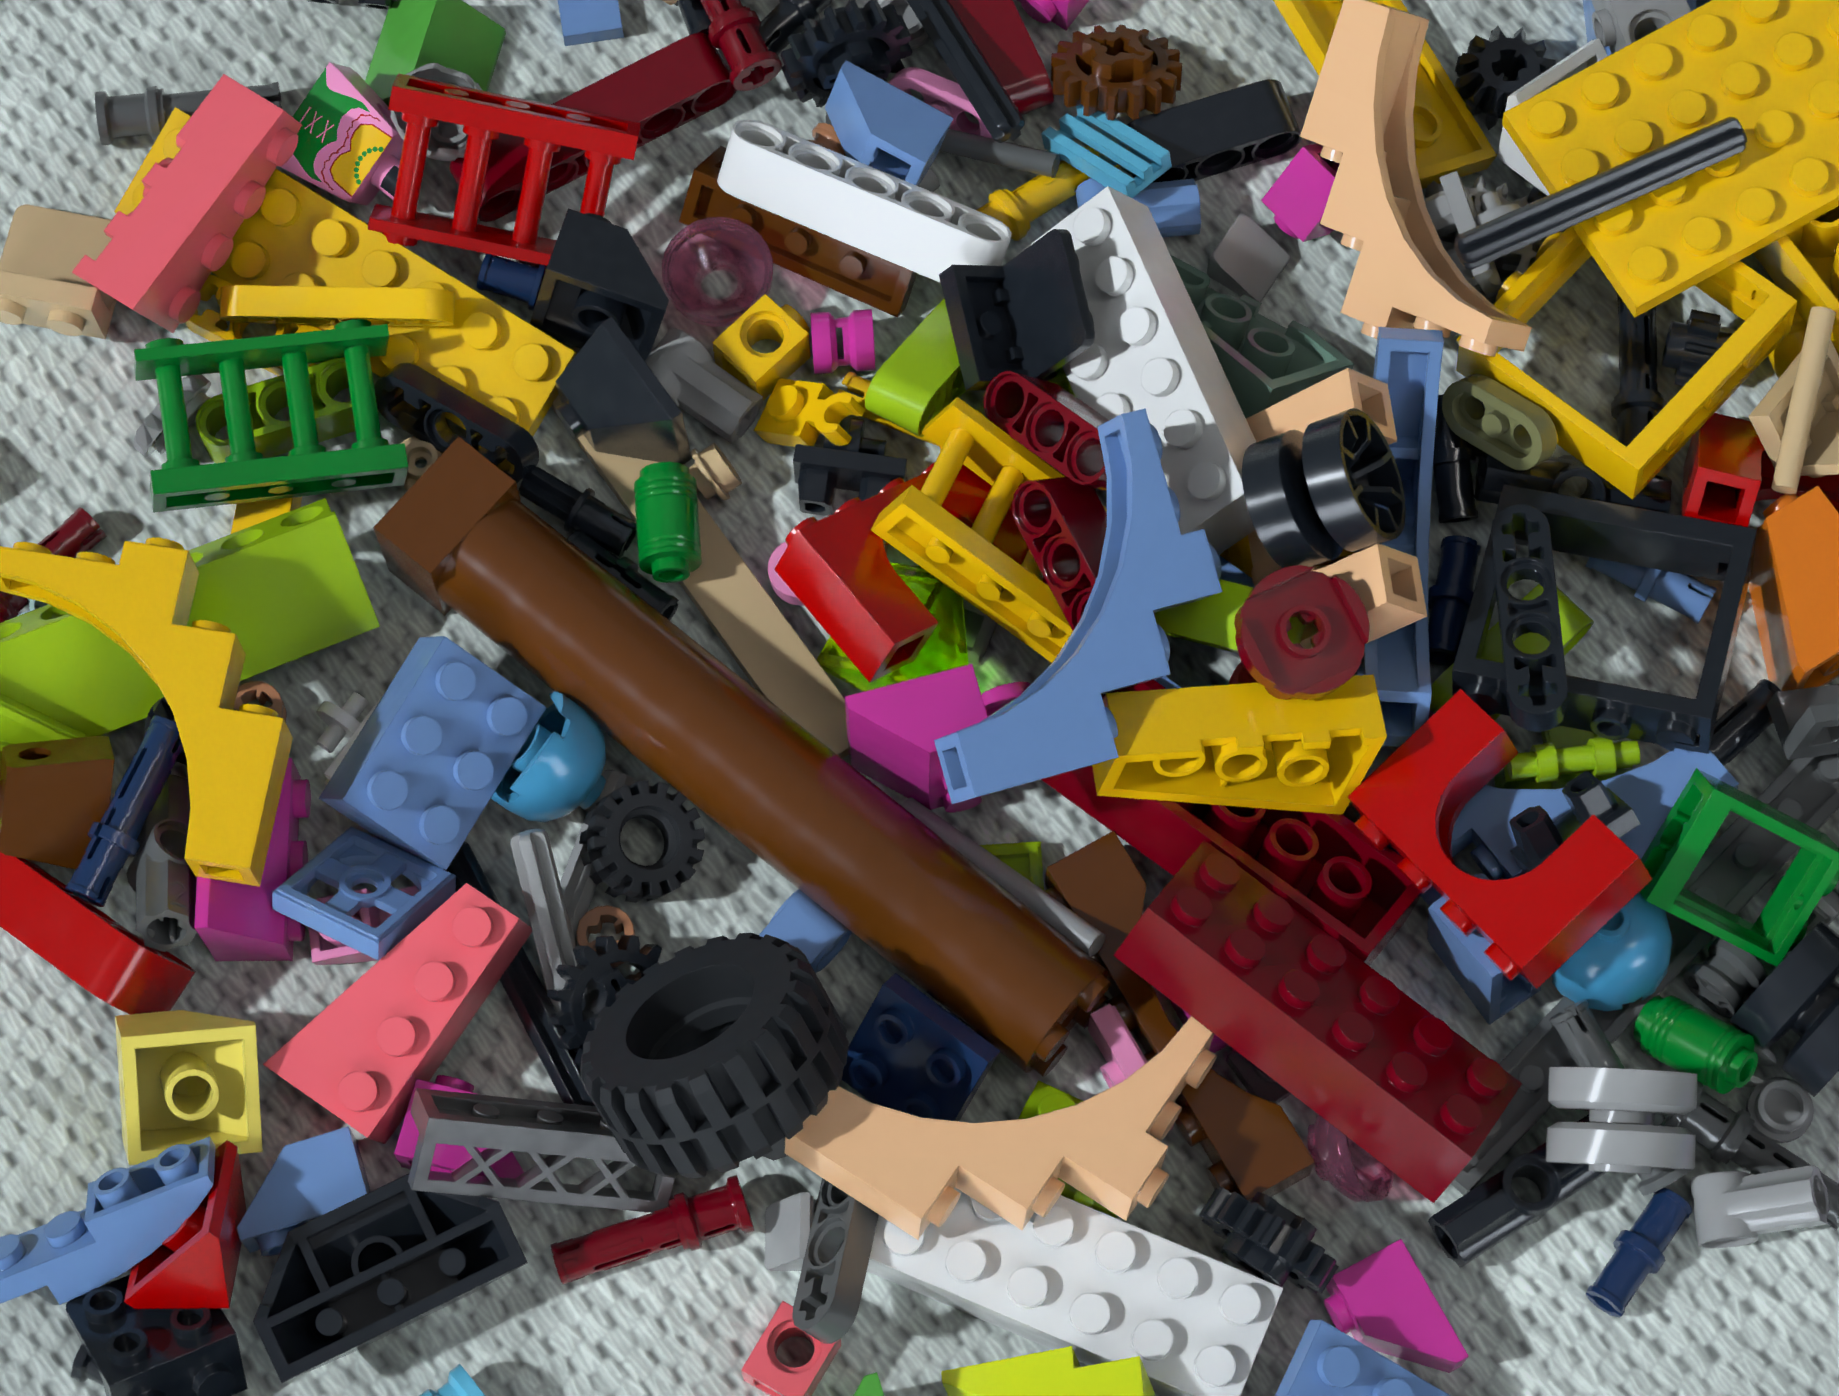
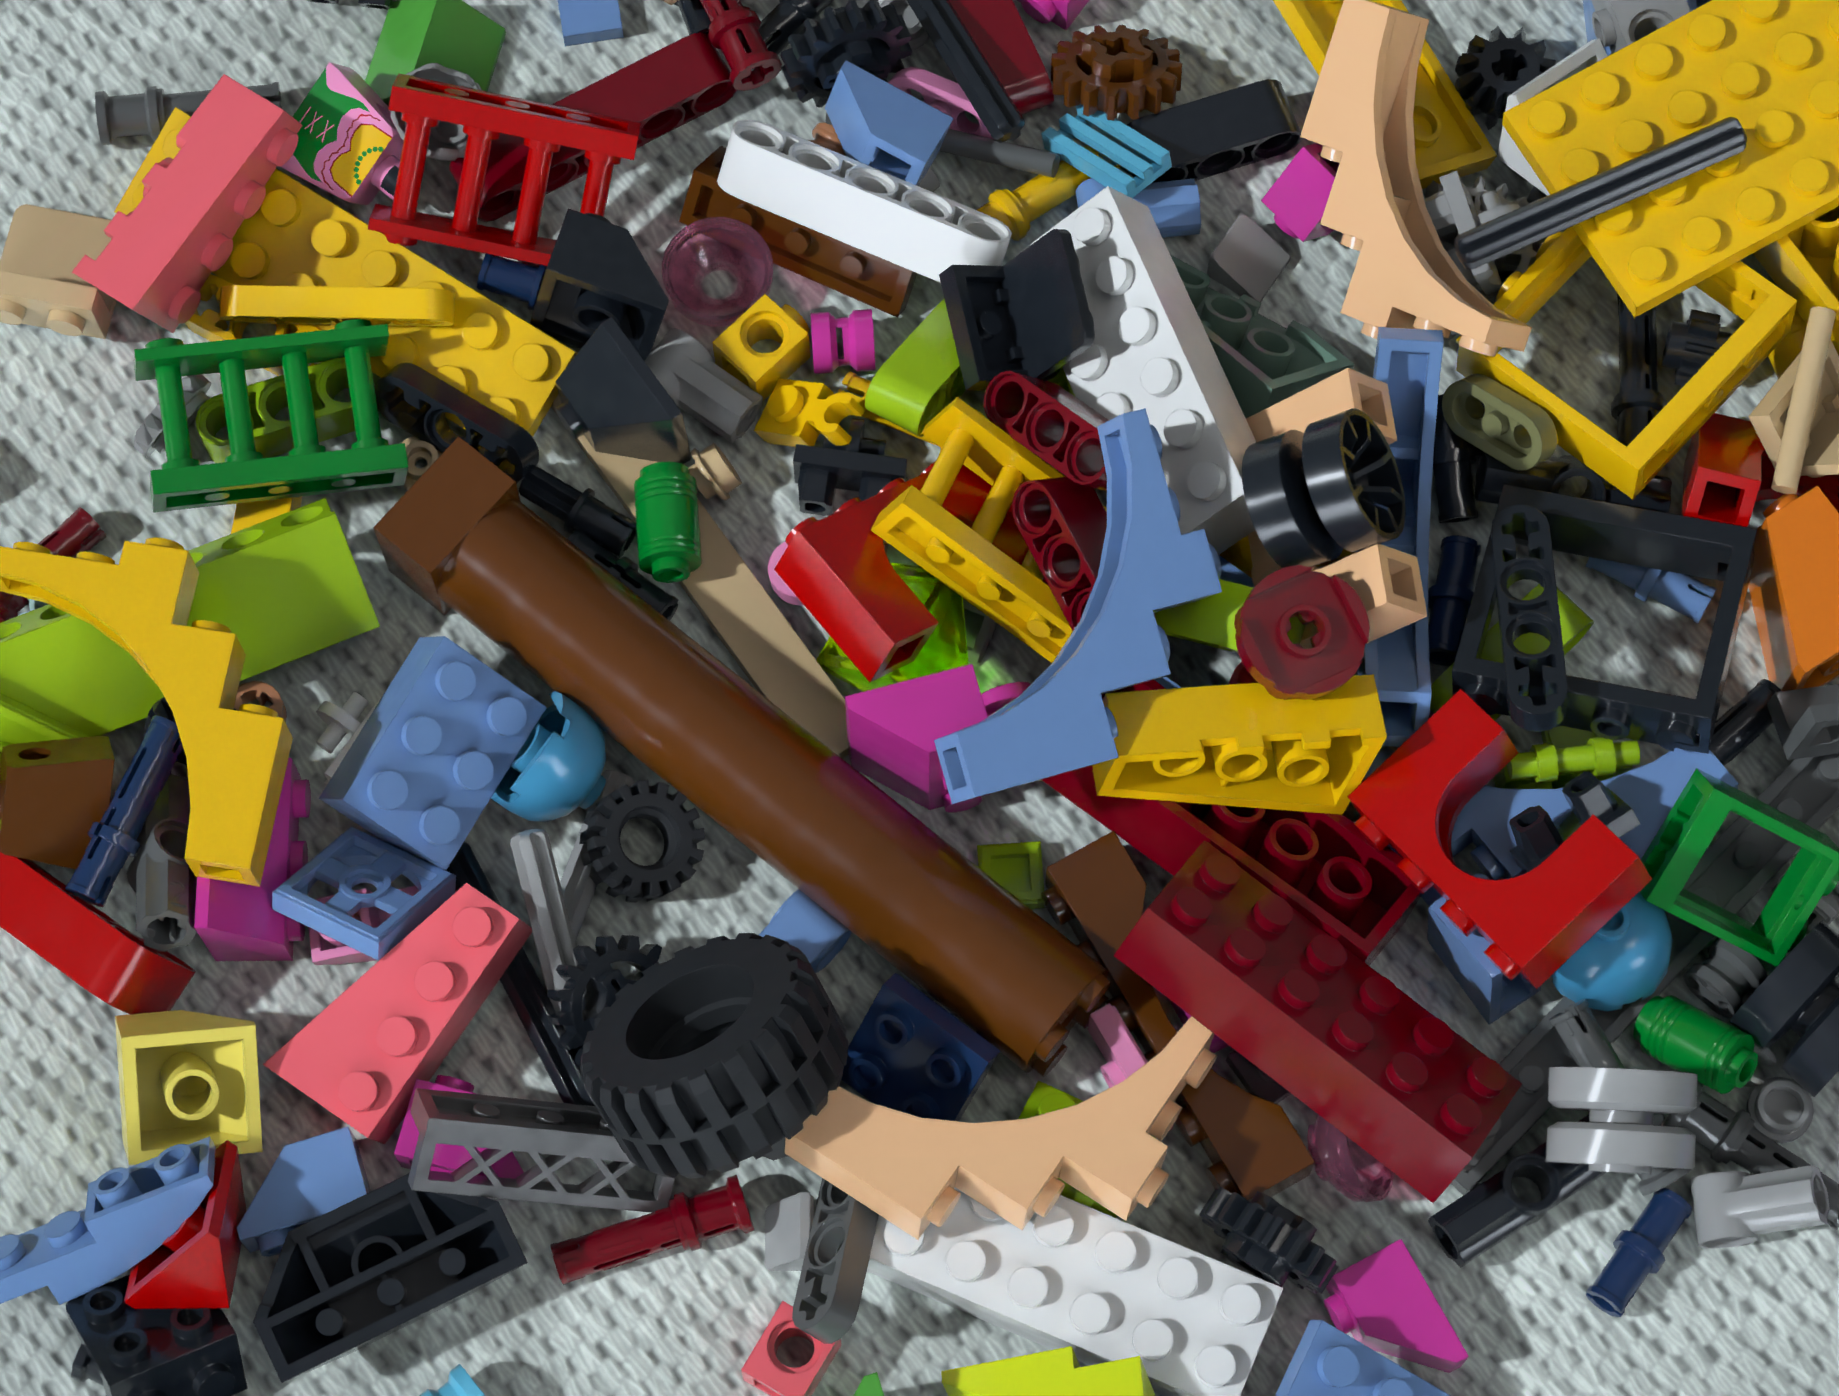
nougat bush [576,905,635,968] -> none
light grey bar [901,797,1106,956] -> none

